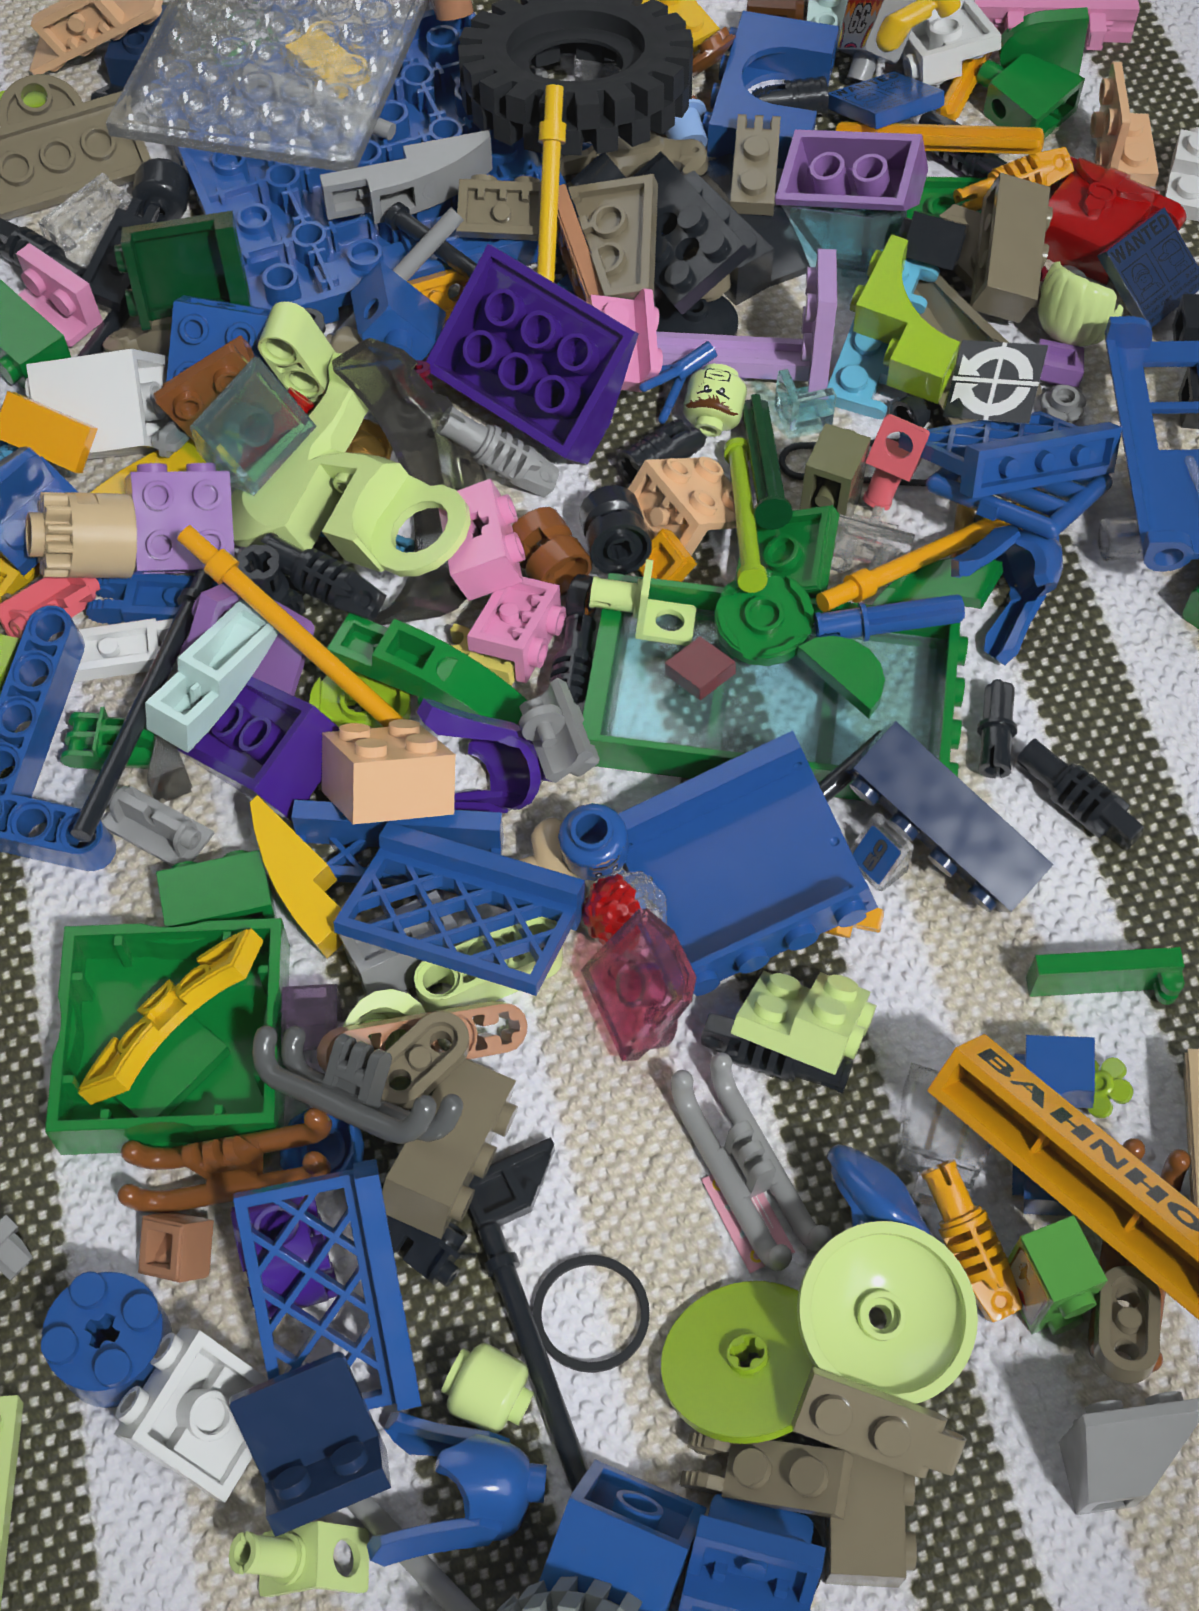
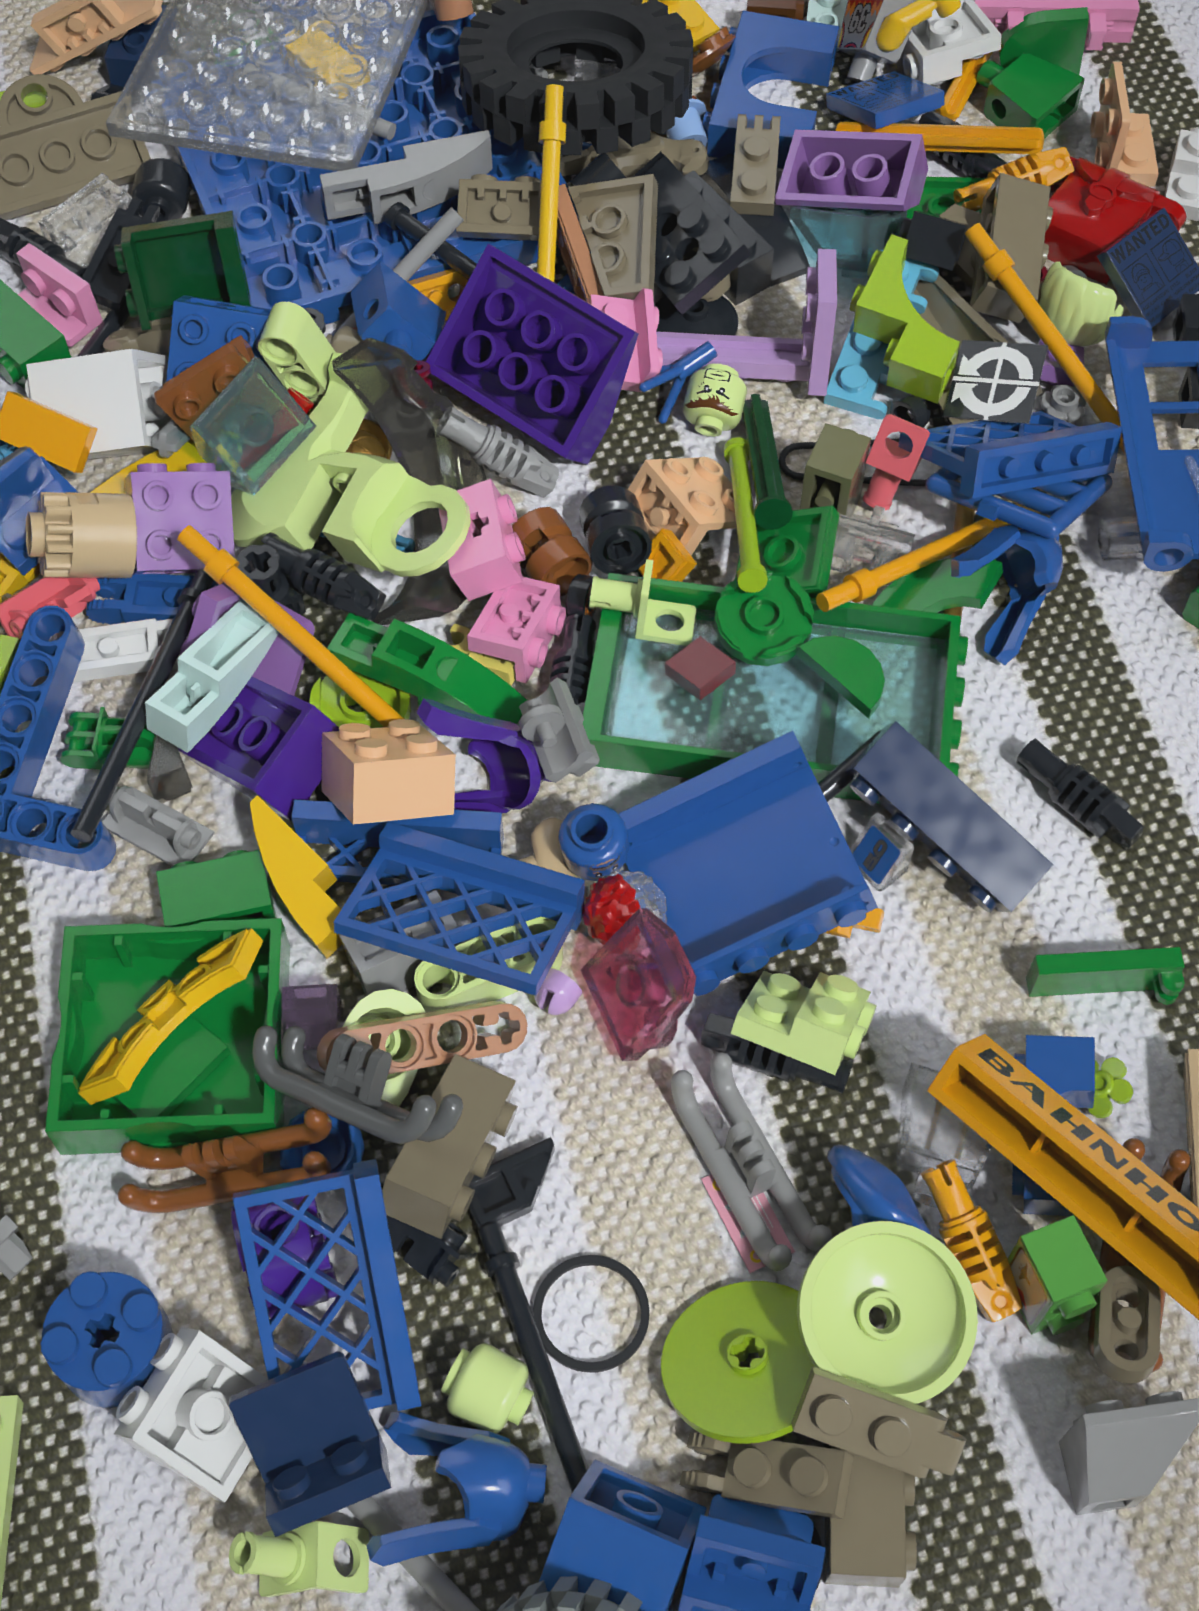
nougat slope [138,1212,214,1283] -> none
dark tan plate [381,1011,469,1110] -> none
black hinge [617,419,707,484] -> none
black hinge [751,76,829,115] -> none
clear light blue panel [774,369,837,439] -> none
blue axle [814,594,965,642] -> none
black axle [977,679,1018,778] -> none
none -> lavender hinge [534,968,582,1016]
none -> light orange bar [965,223,1125,454]

